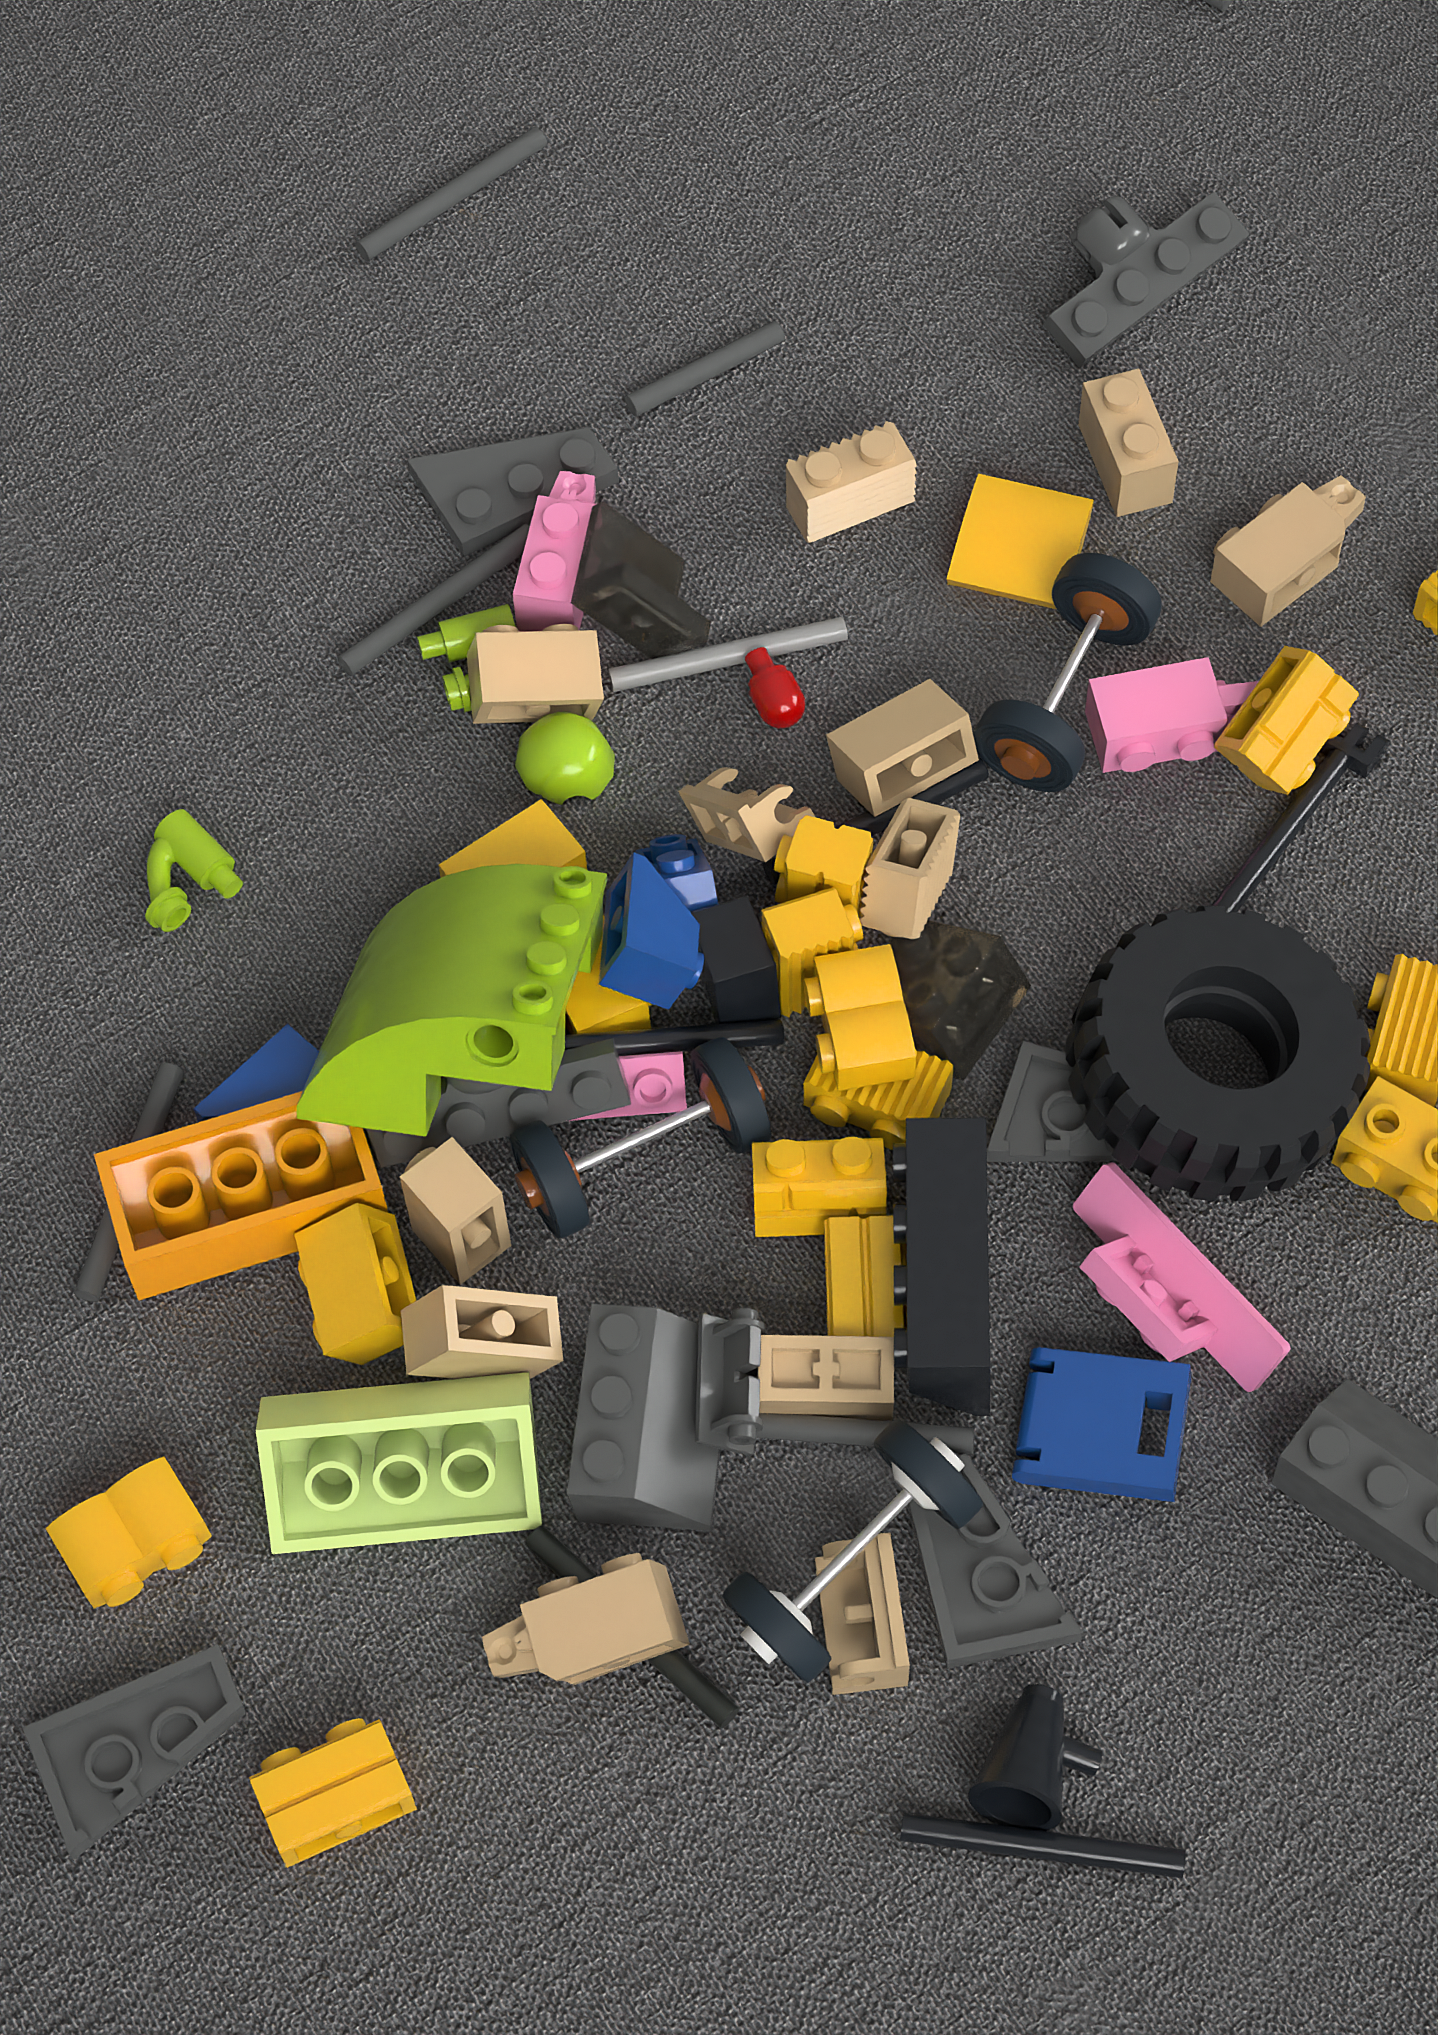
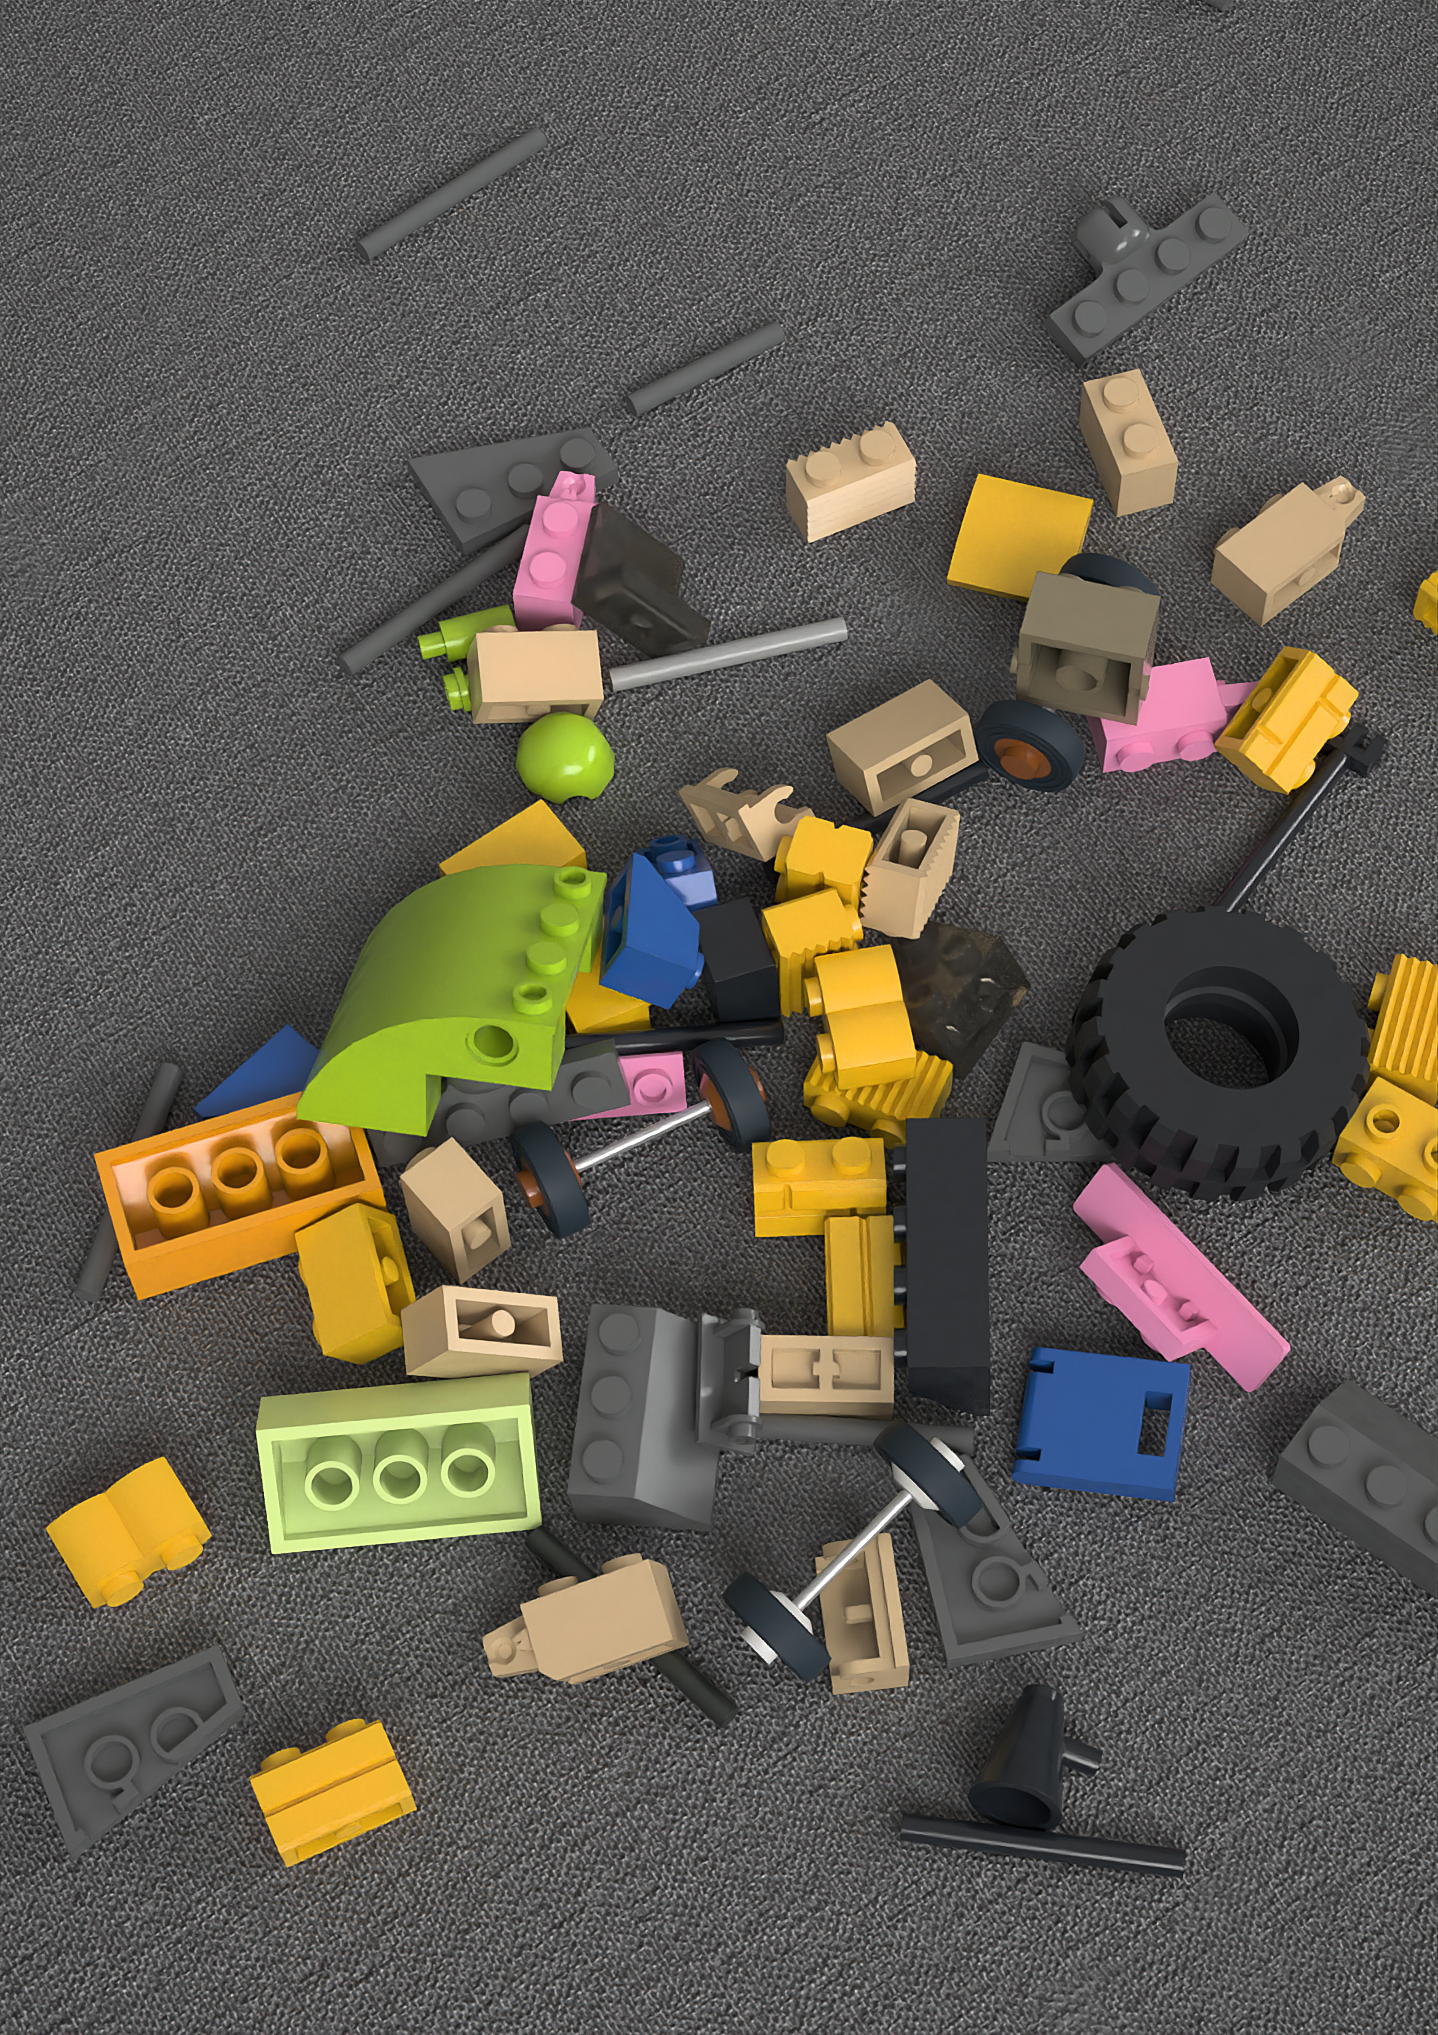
lime plant [145,809,243,932] -> none
red cylinder [745,647,806,729] -> none
none -> dark tan brick [1010,571,1161,726]

